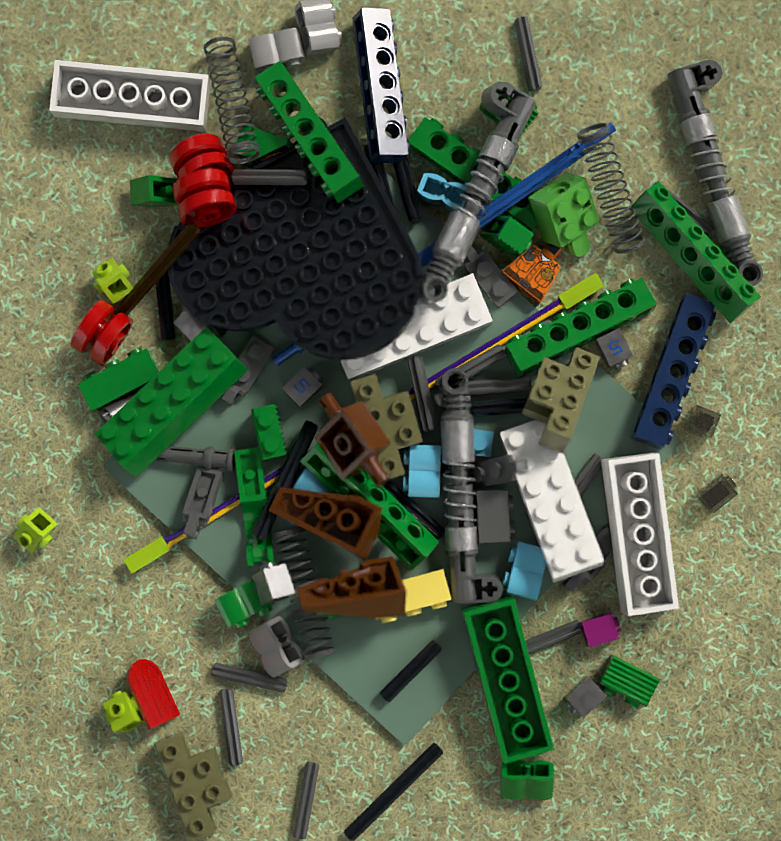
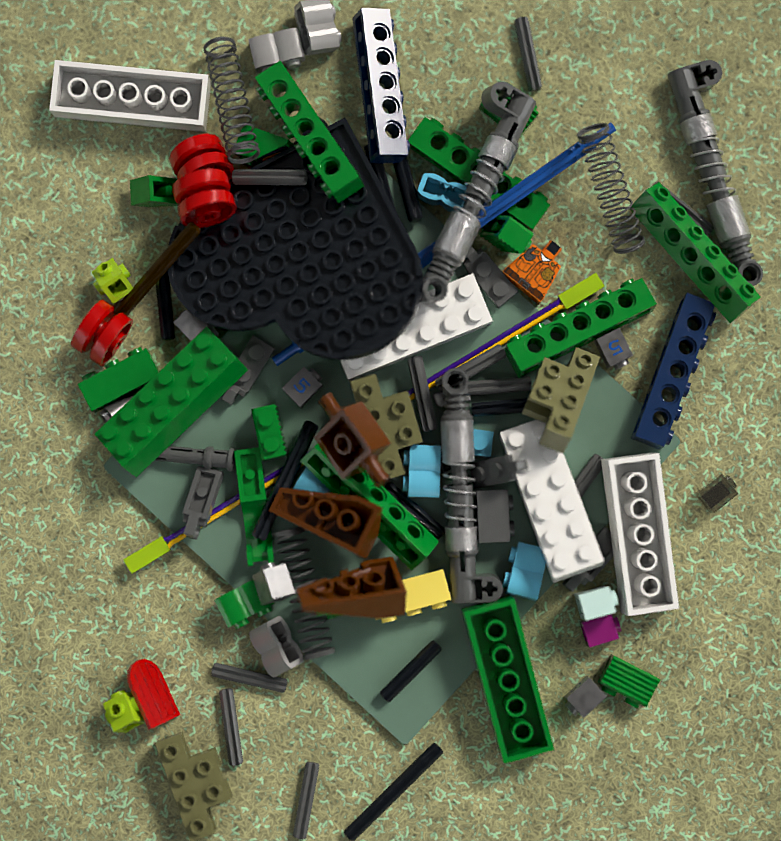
lime brick [13,507,58,554] -> none
green brick [500,760,554,801] -> none
dark grey axle [526,620,583,654] -> none
bright green brick [528,172,600,257] -> none
clear smoke brick [684,405,722,440] -> none
none -> light aqua brick [574,586,619,620]

